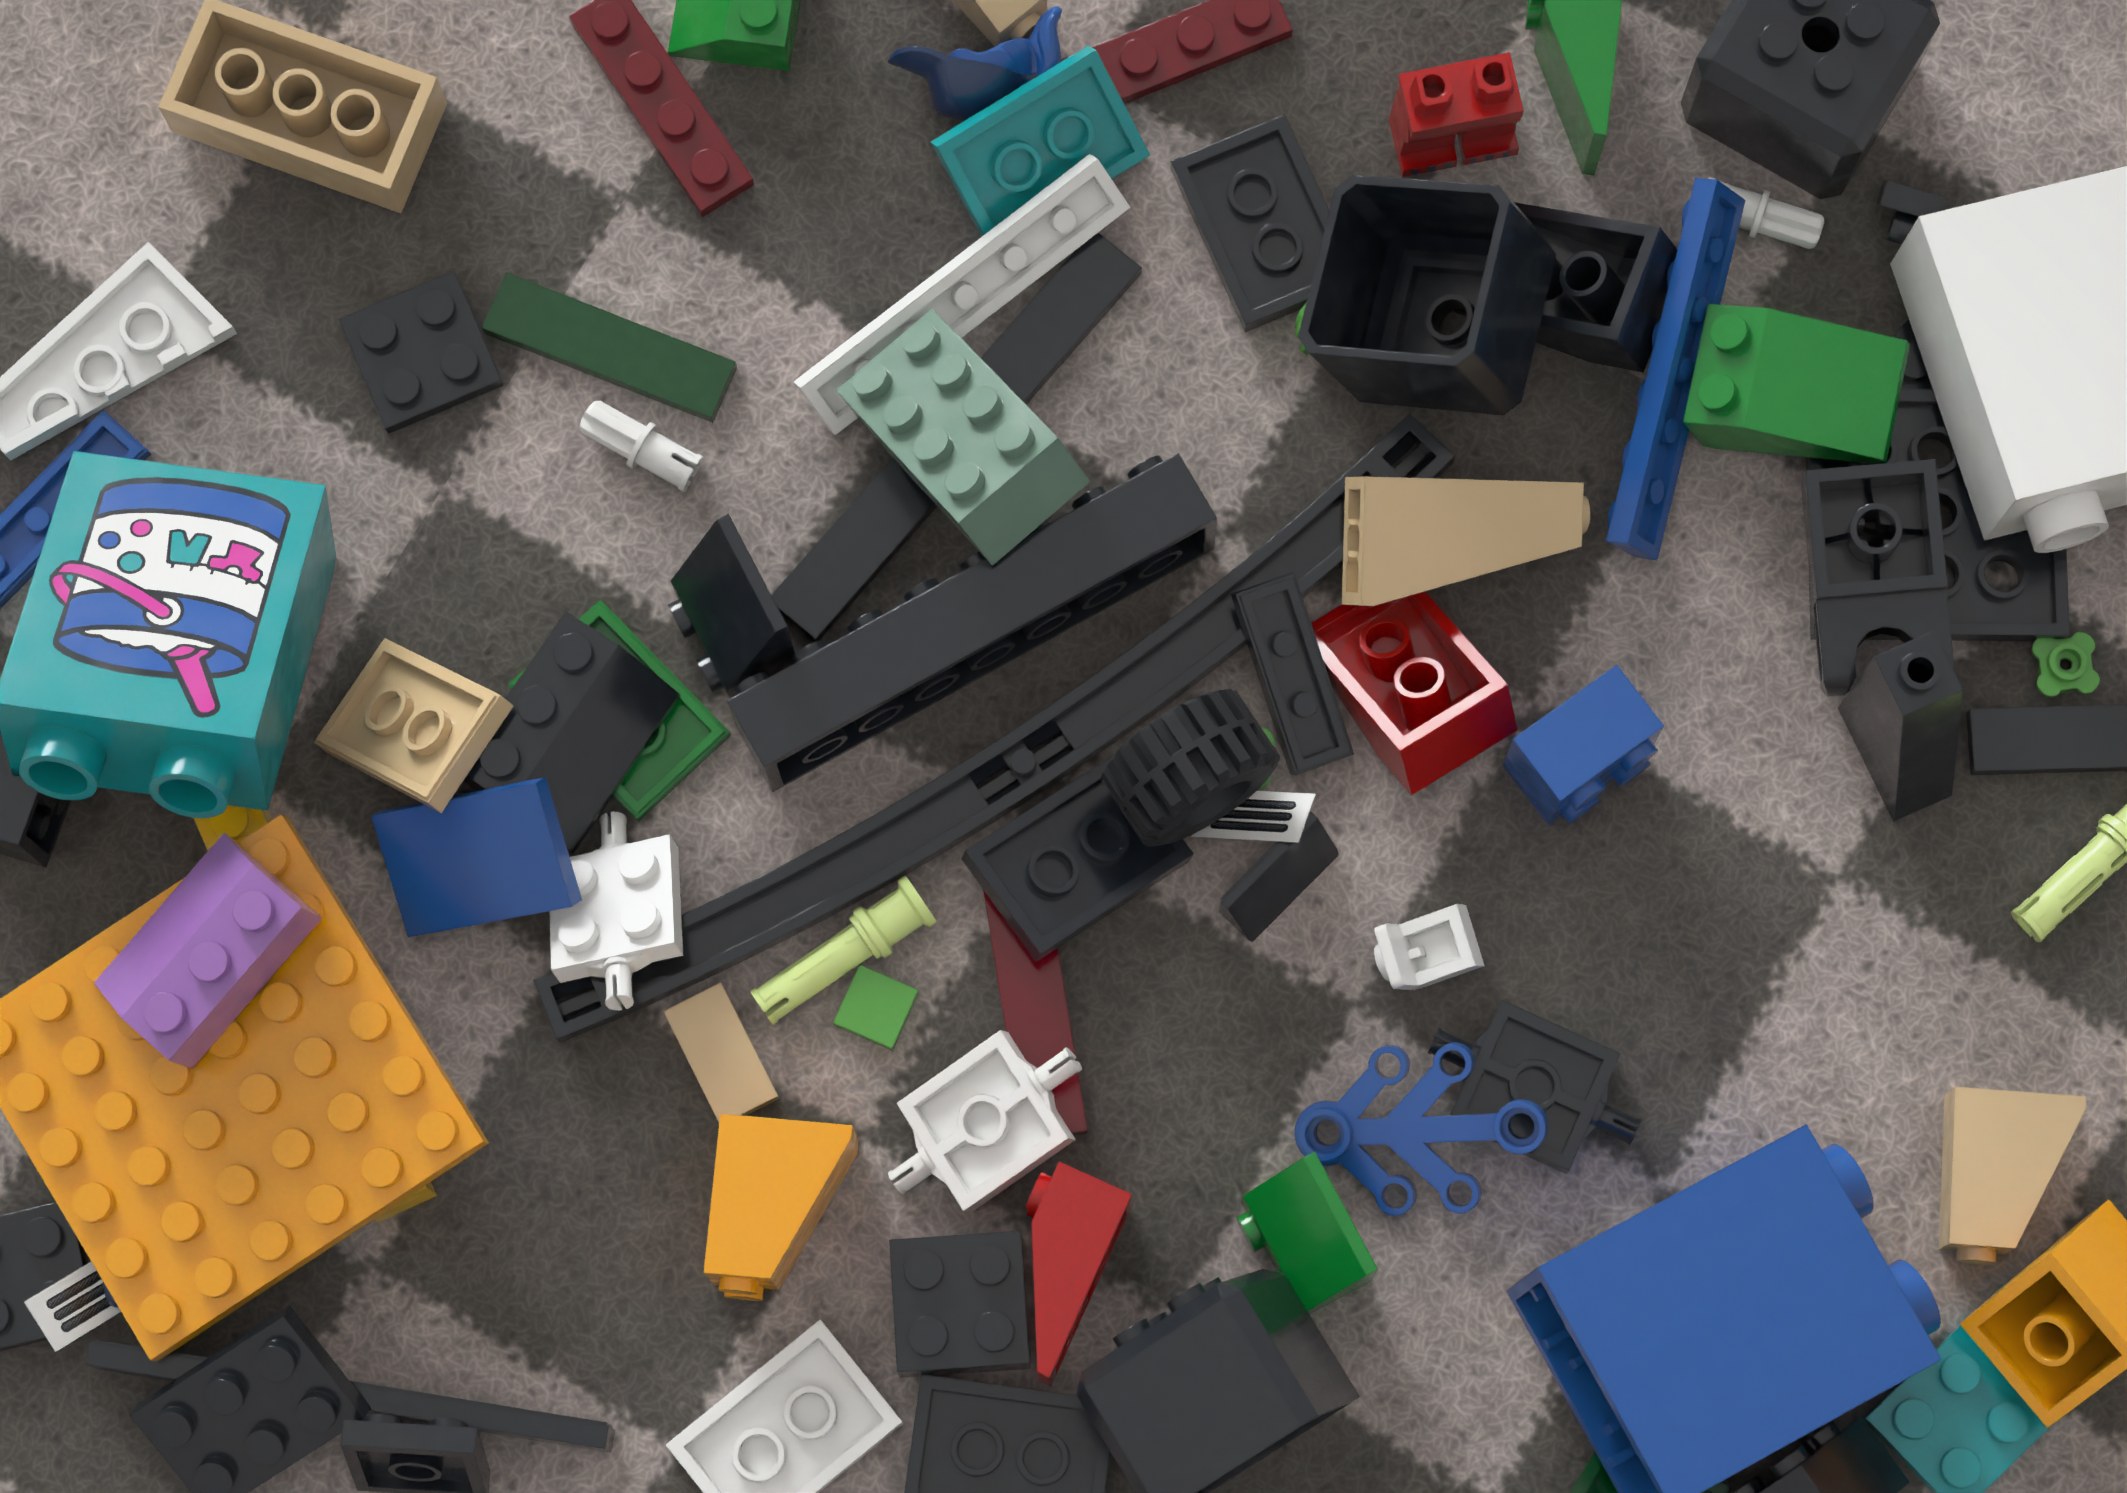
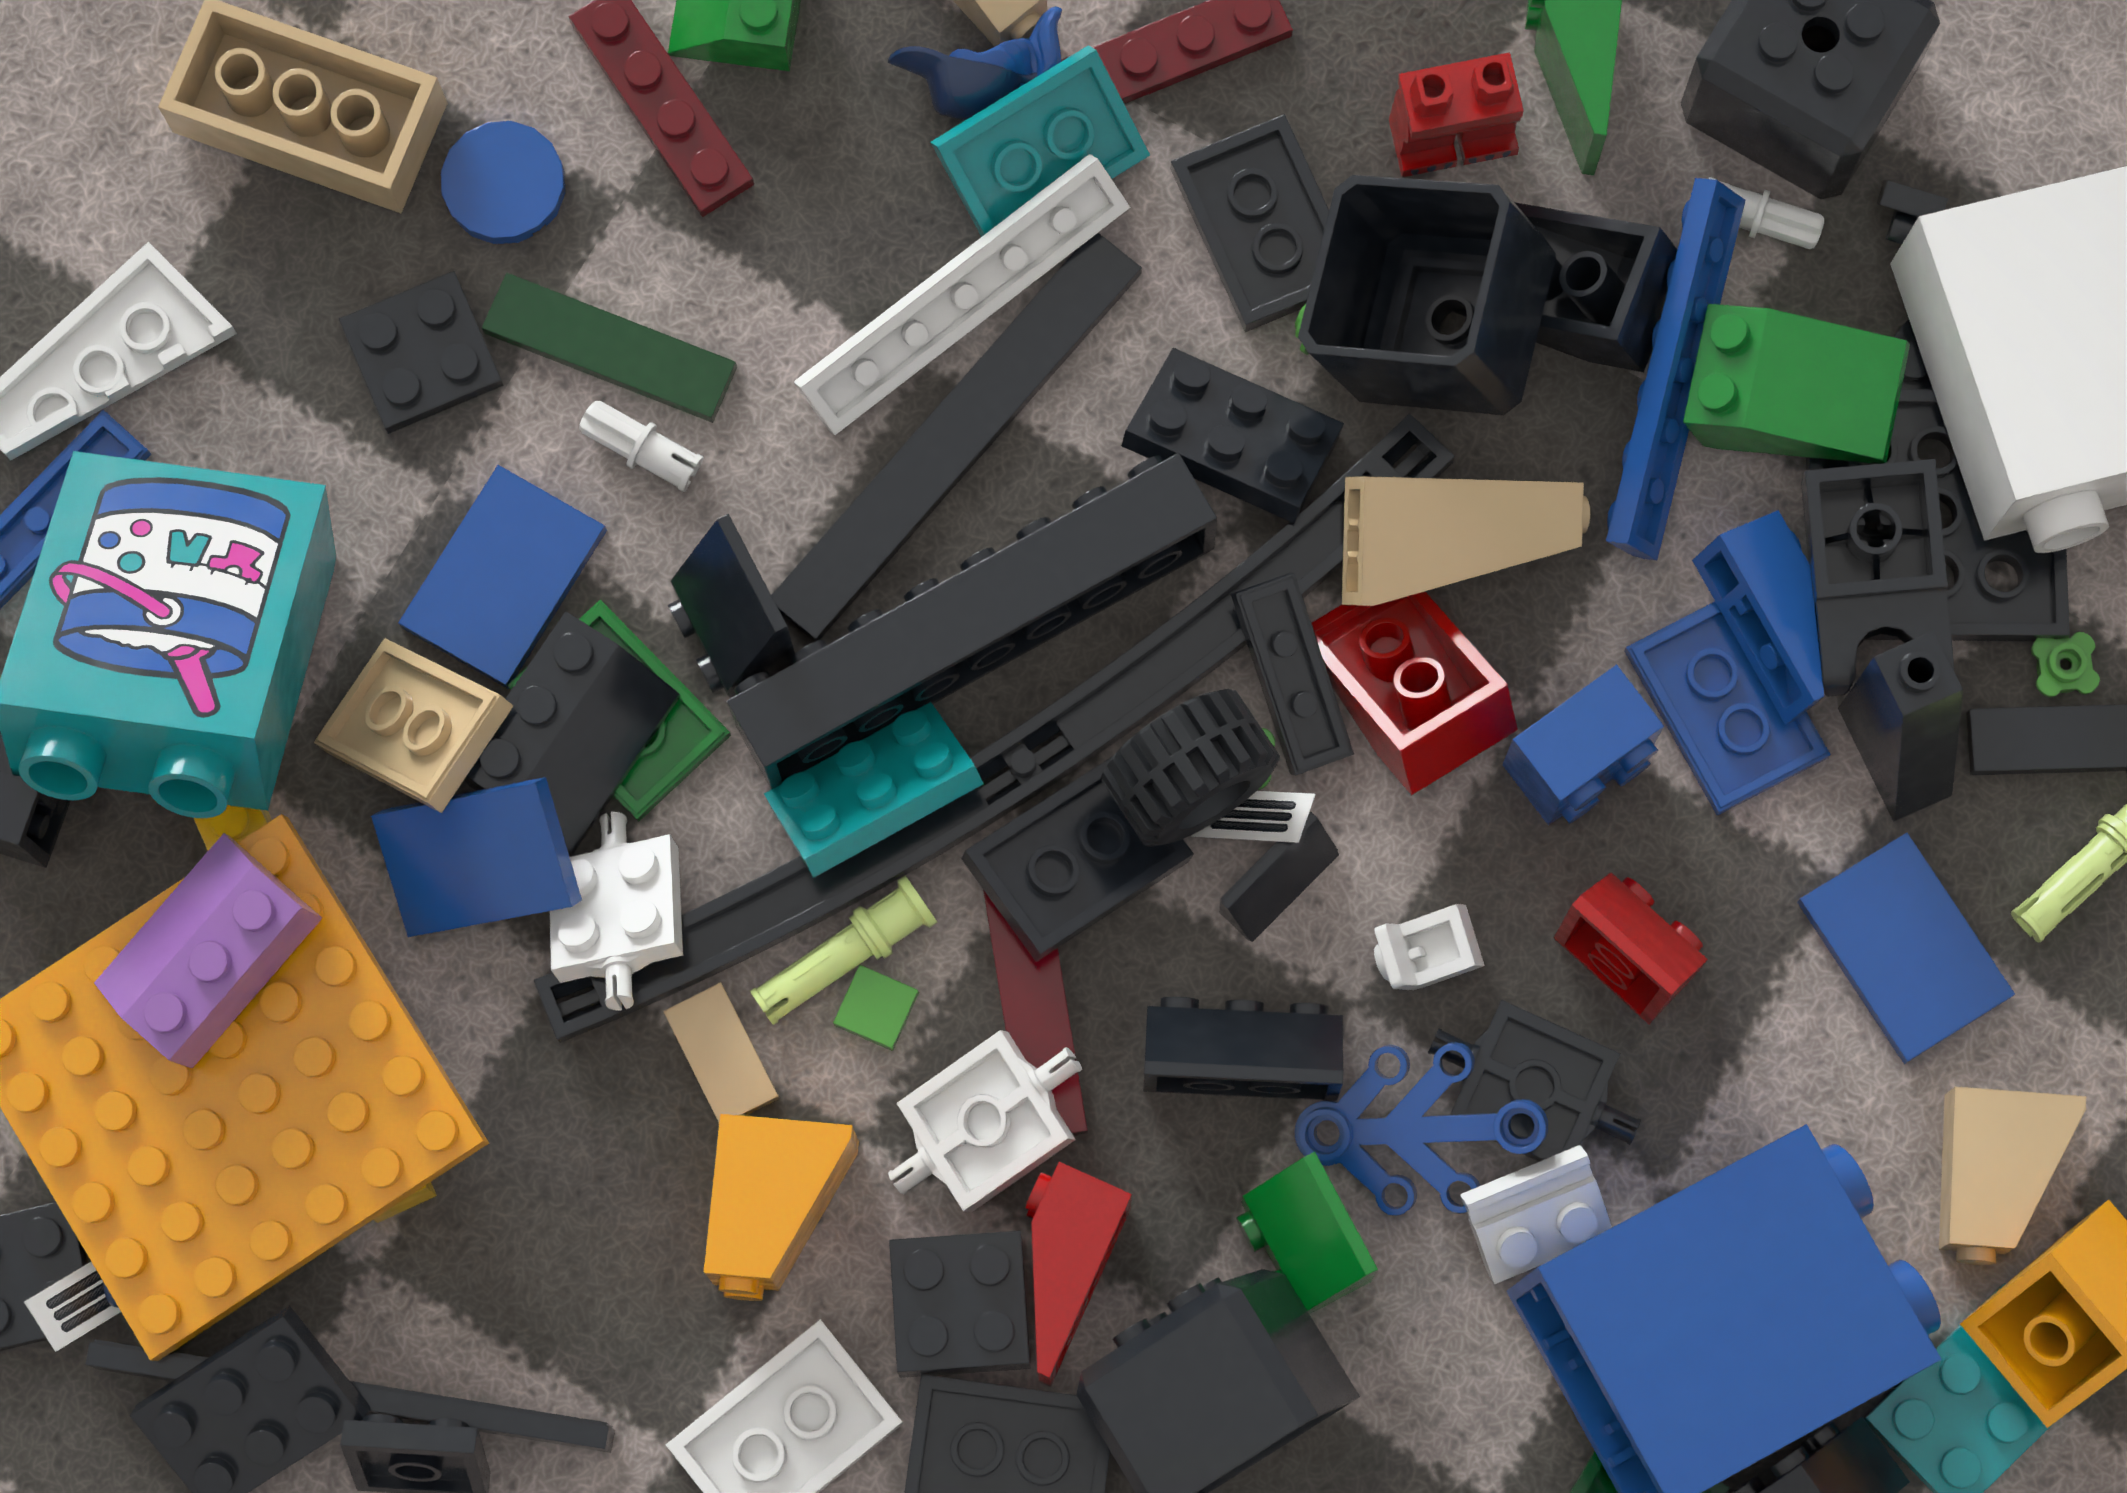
sand green brick [836,308,1091,566] -> none
none -> blue tile [398,465,607,689]
none -> blue tile [441,121,565,244]
none -> teal plate [764,702,984,878]
none -> black plate [1121,348,1344,523]
none -> black slope [1143,997,1344,1101]
none -> white plate [1460,1145,1612,1284]
none -> red slope [1554,872,1708,1025]
none -> blue tile [1624,601,1831,816]
none -> blue slope [1692,510,1824,725]
none -> blue tile [1797,833,2015,1064]

